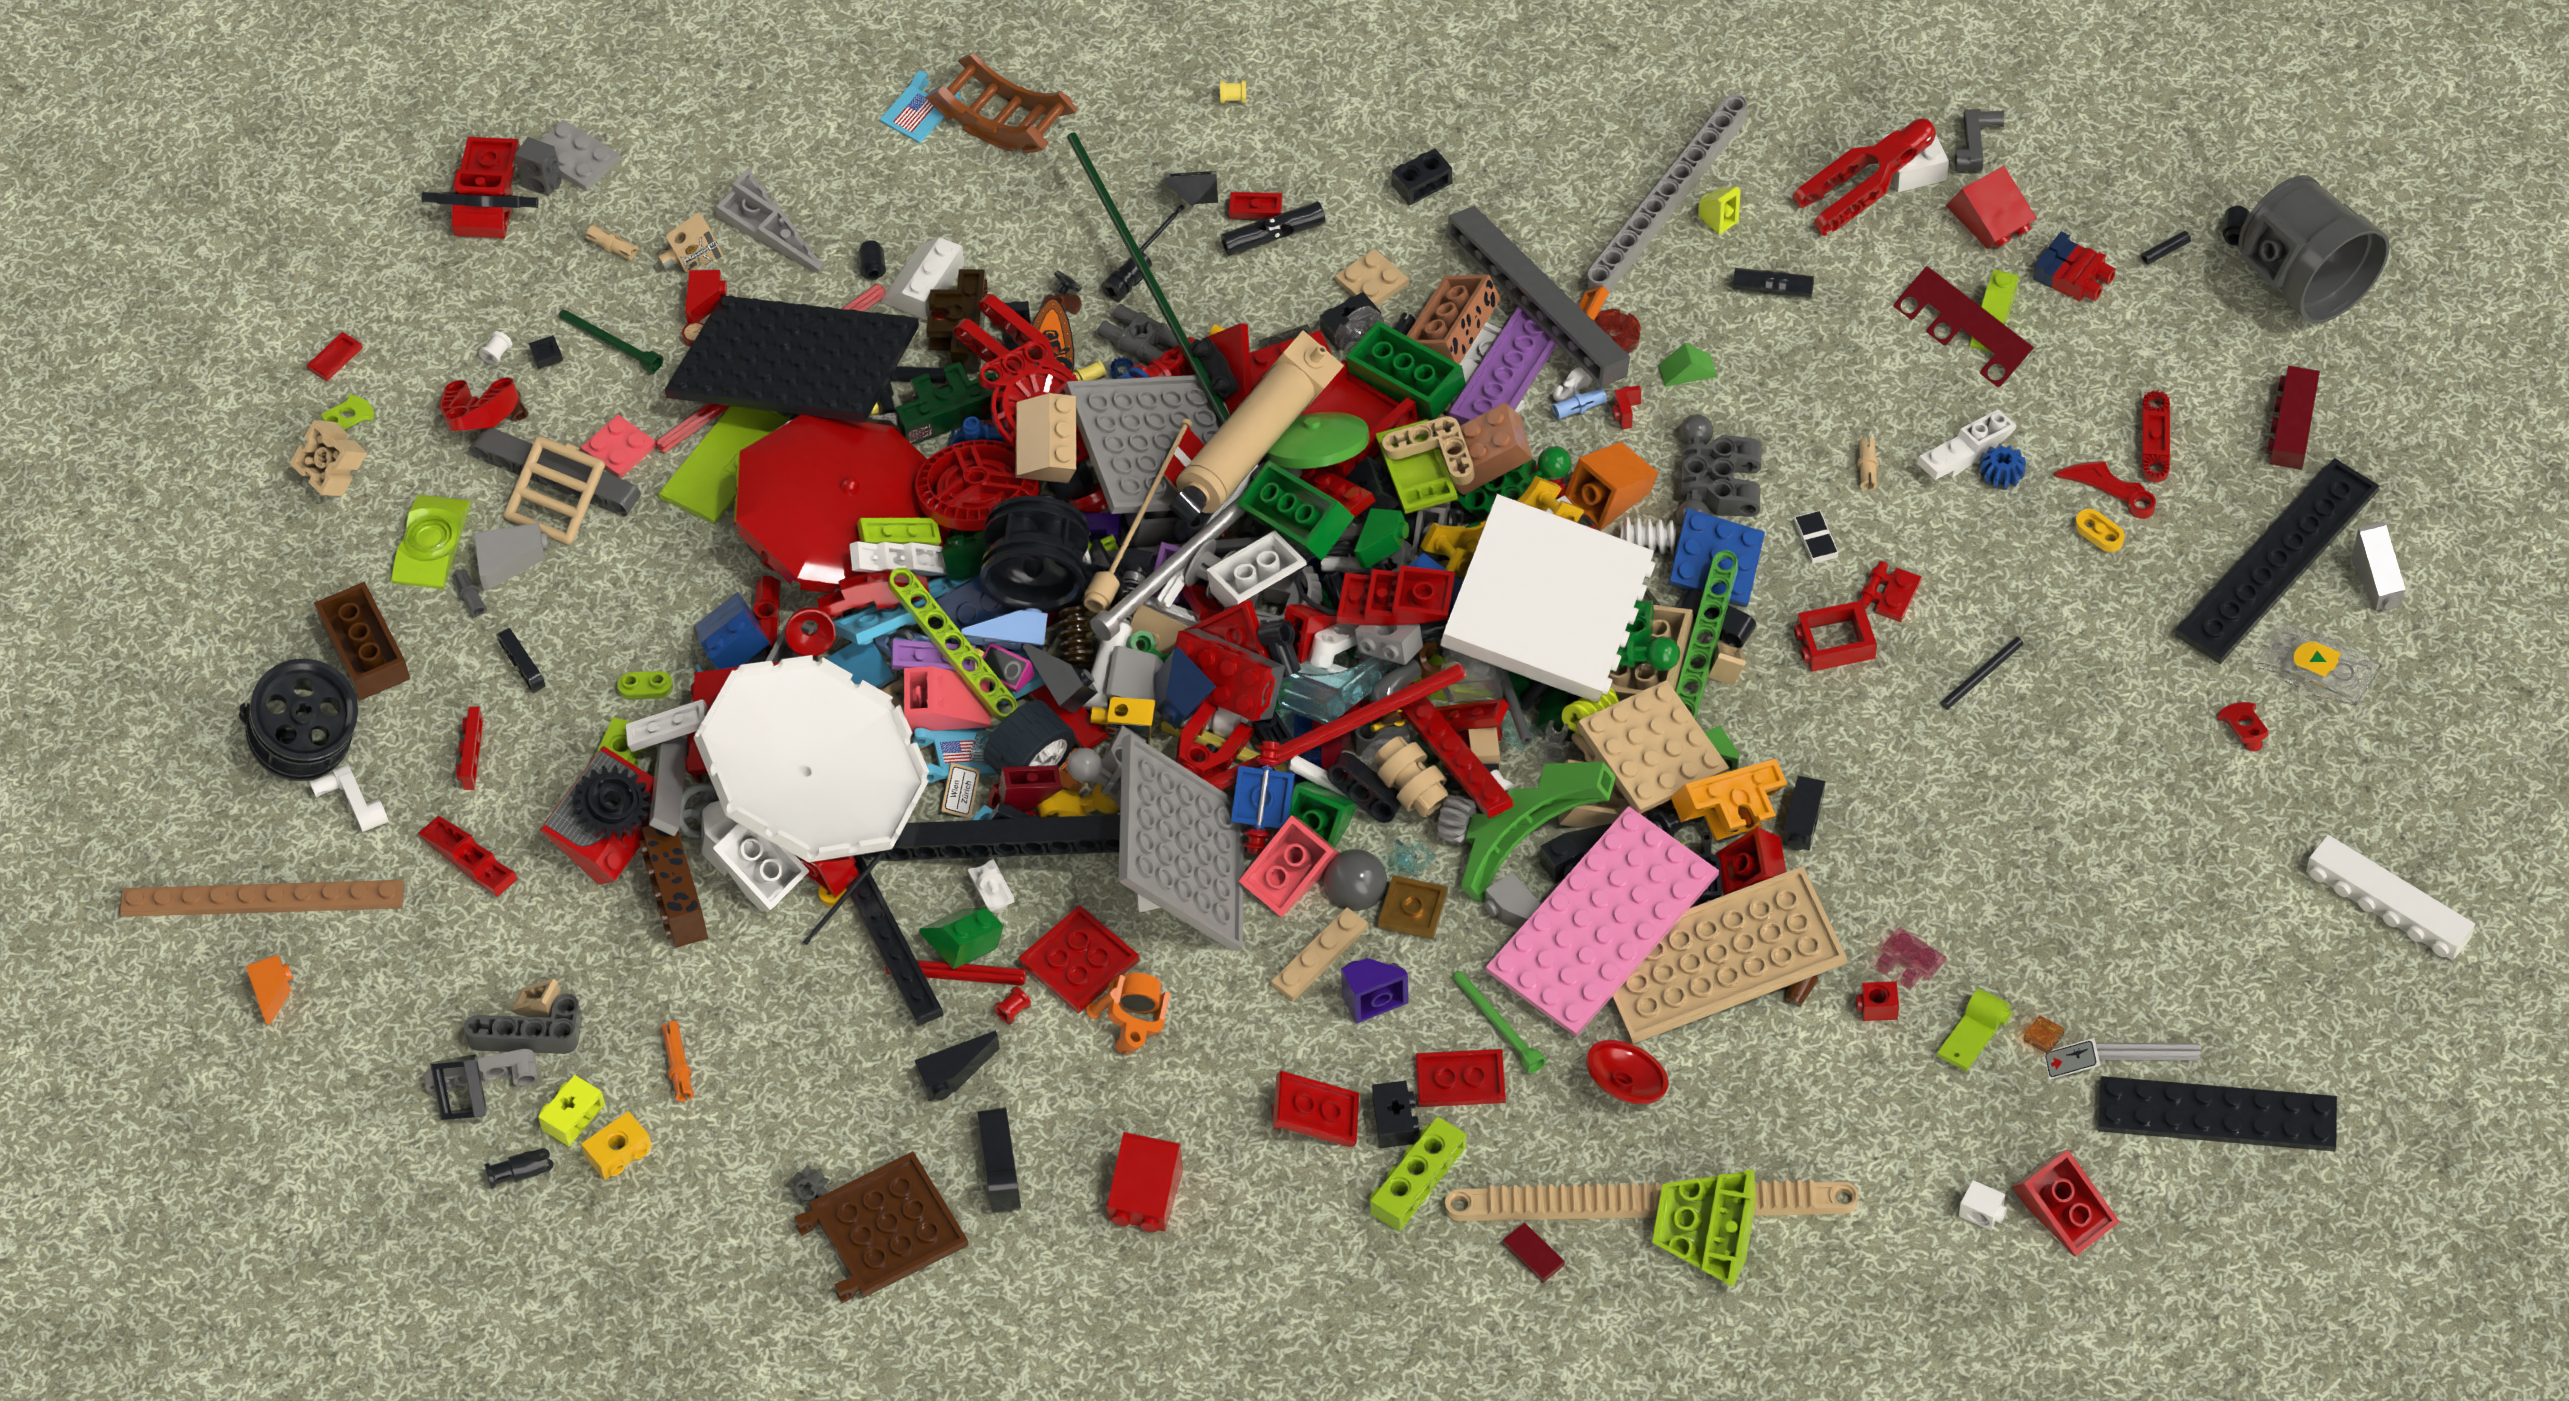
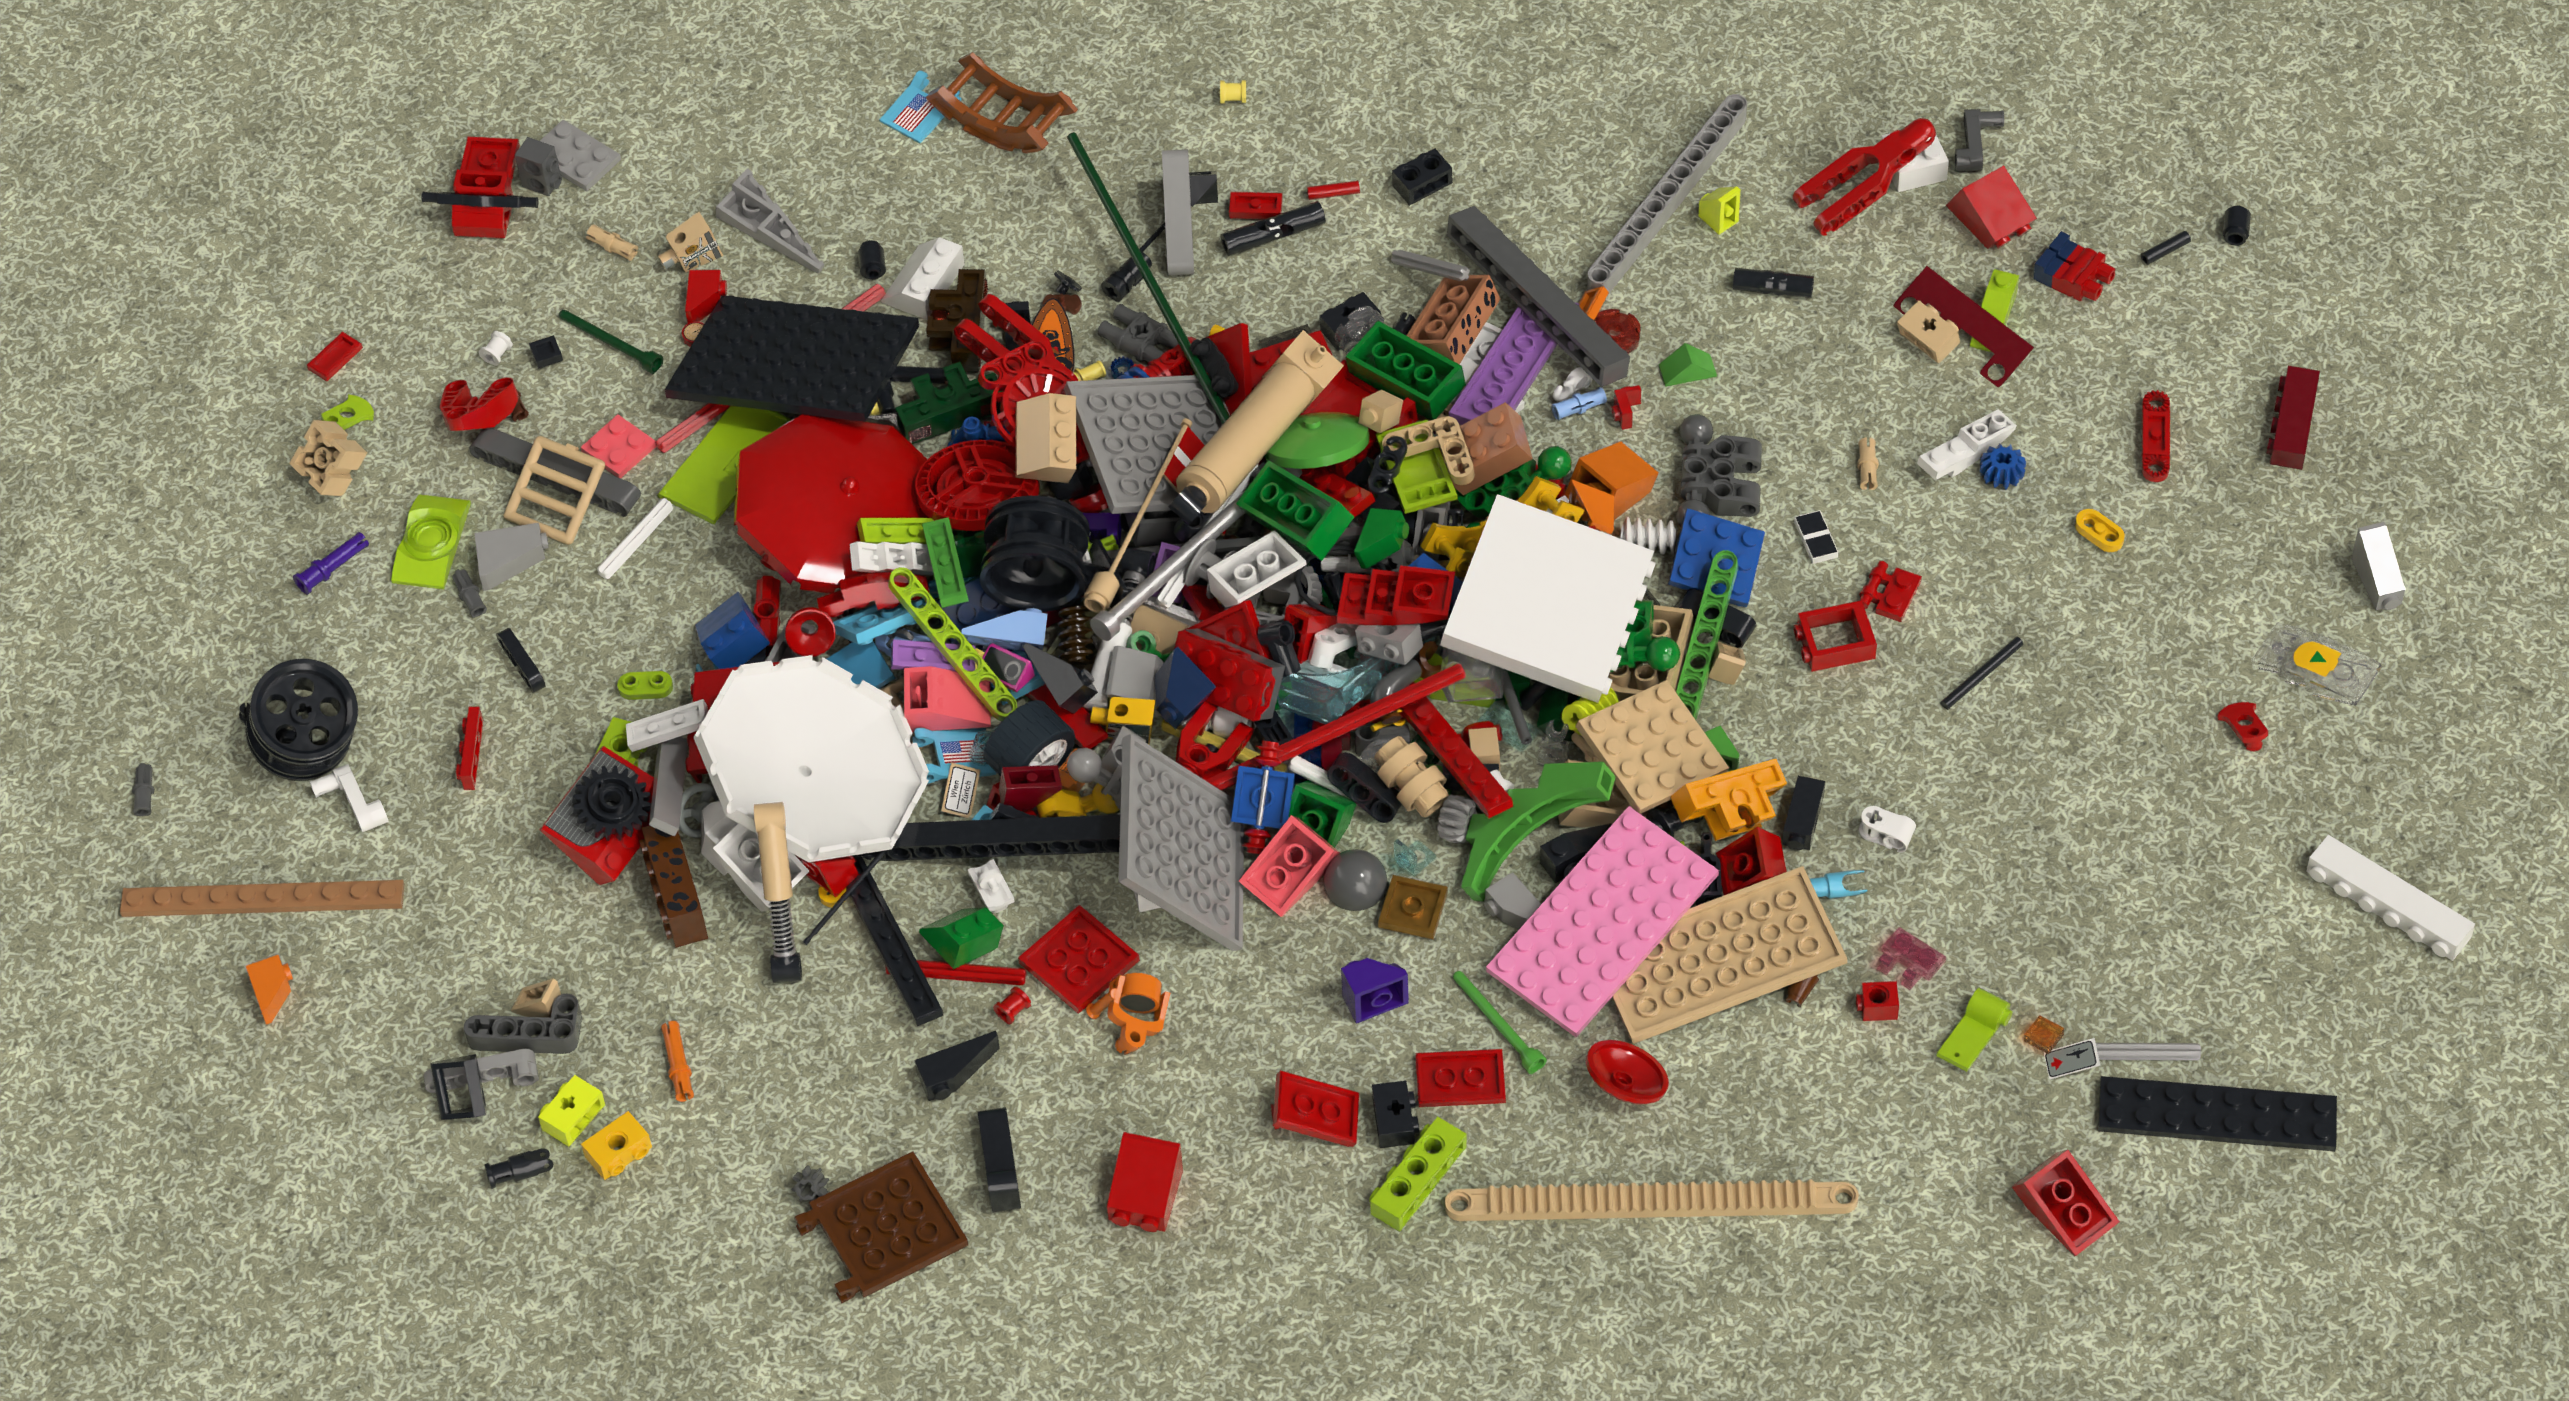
reddish brown brick [314,581,410,700] -> none
red slope [418,815,518,897] -> none
tan plate [1271,907,1369,1002] -> none
tan plate [1335,248,1409,307] -> none
red plate [1436,698,1509,731] -> none
dark red tile [1503,1222,1565,1283] -> none
lime wedge [1652,1169,1756,1287] -> none
white brick [1959,1180,2007,1231] -> none
red piece [2054,461,2156,519] -> none
black plate [2175,458,2380,664] -> none
dark grey cylinder [2238,175,2390,323] -> none
none -> dark grey axle [132,763,155,816]
none -> dark purple pin [293,532,369,595]
none -> white axle [597,498,673,579]
none -> piece [754,802,802,983]
none -> bright green plate [922,517,969,608]
none -> light grey beam [1162,149,1194,276]
none -> red piece [1307,180,1360,200]
none -> tan brick [1358,390,1403,433]
none -> black piece [1367,436,1408,495]
none -> light grey axle [1391,250,1470,281]
none -> orange slope [1569,479,1614,534]
none -> medium azure piece [1810,870,1867,899]
none -> white piece [1859,806,1916,853]
none -> tan brick [1897,301,1960,363]

